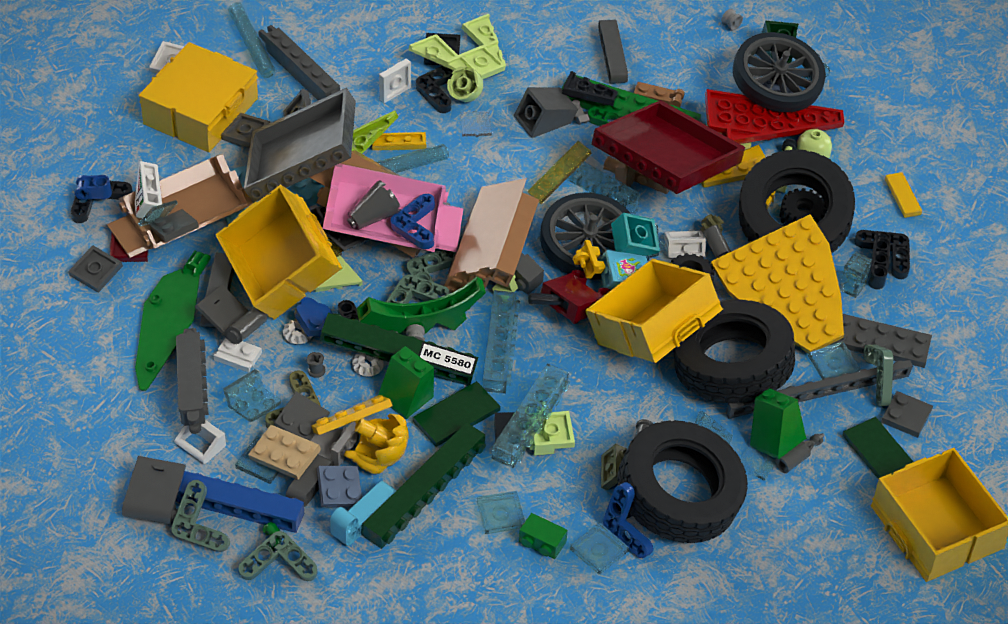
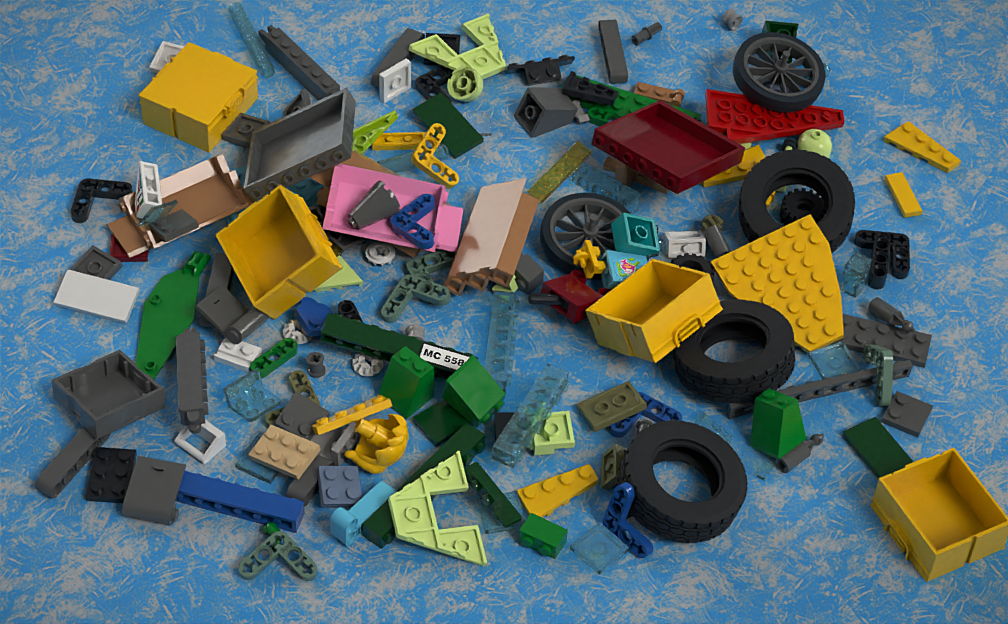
blue piece [75,175,112,200] -> none
sand green beam [171,480,230,552] -> none
green arch [356,276,486,334] -> none
none -> dark grey beam [35,427,111,498]
none -> dark grey tile [52,350,165,439]
none -> white tile [54,269,140,324]
none -> black plate [85,447,137,503]
none -> green beam [250,338,298,379]
none -> white gear [365,241,396,266]
none -> dark grey beam [371,28,425,88]
none -> yellowish green wing [388,451,487,566]
none -> yellow beam [411,123,459,189]
none -> dark green tile [412,93,484,159]
none -> green slope [442,355,506,428]
none -> dark green bracket [464,462,522,528]
none -> black bracket [505,55,575,86]
none -> yellow wing [516,464,599,518]
none -> olive tile [576,381,647,432]
none -> blue beam [609,392,682,438]
none -> dark grey axle [632,22,662,46]
none -> dark grey wheel [868,297,915,333]
none -> yellow wing [883,121,961,173]

